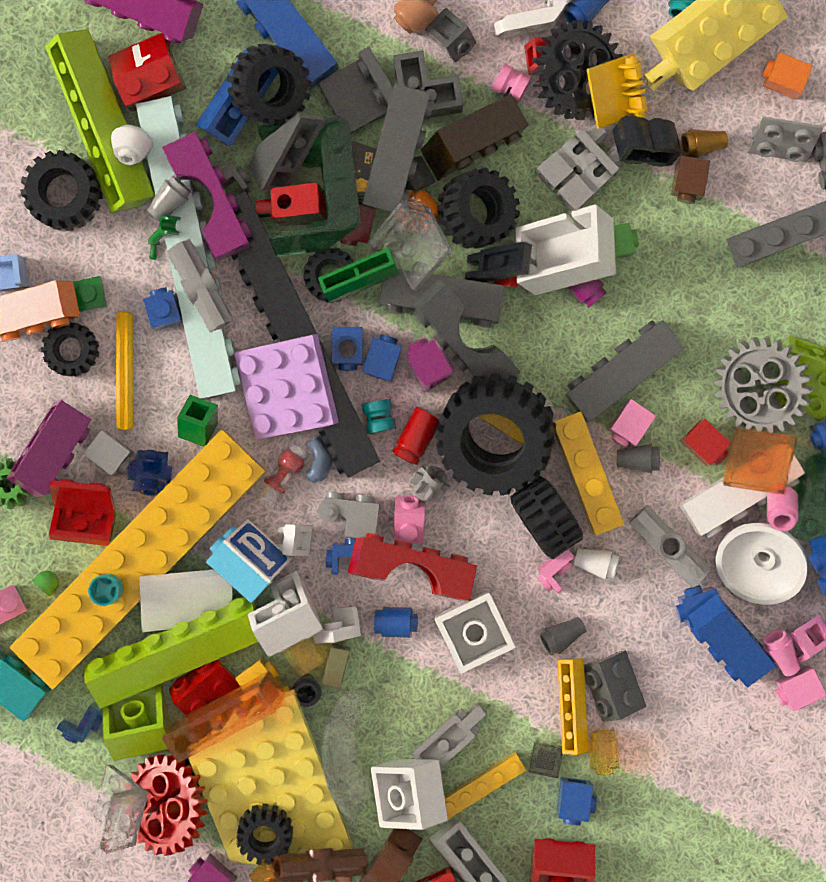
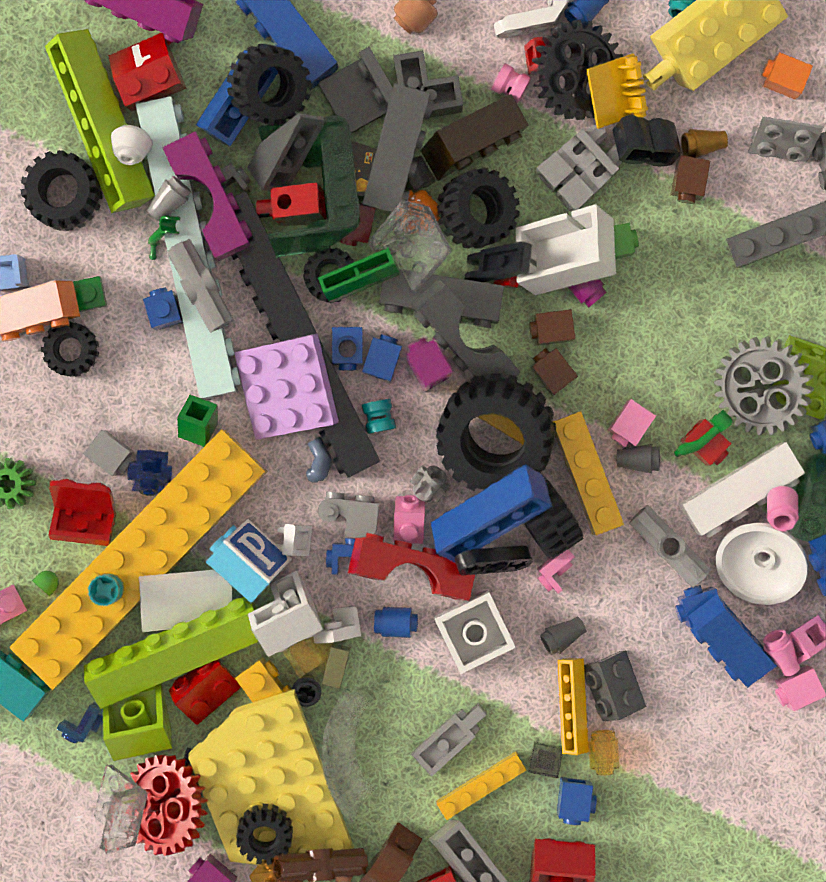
magenta brick [6,400,92,498] -> none
yellow axle [116,312,133,430] -> none
clear orange brick [161,671,285,763] -> none
clear piece [255,442,310,508] -> none
white brick [371,759,448,830] -> none
red piece [392,407,440,466] -> none
dark grey bracket [425,8,476,62] -> none
dark grey brick [565,320,685,423] -> none
white cone [574,548,620,580] -> none
clear orange tile [723,428,797,495] -> none
none -> blue brick [431,465,552,562]
none -> black beam [454,546,533,575]
none -> reddish brown brick [529,309,576,346]
none -> reddish brown brick [530,348,578,396]
none -> green piece [674,410,733,457]

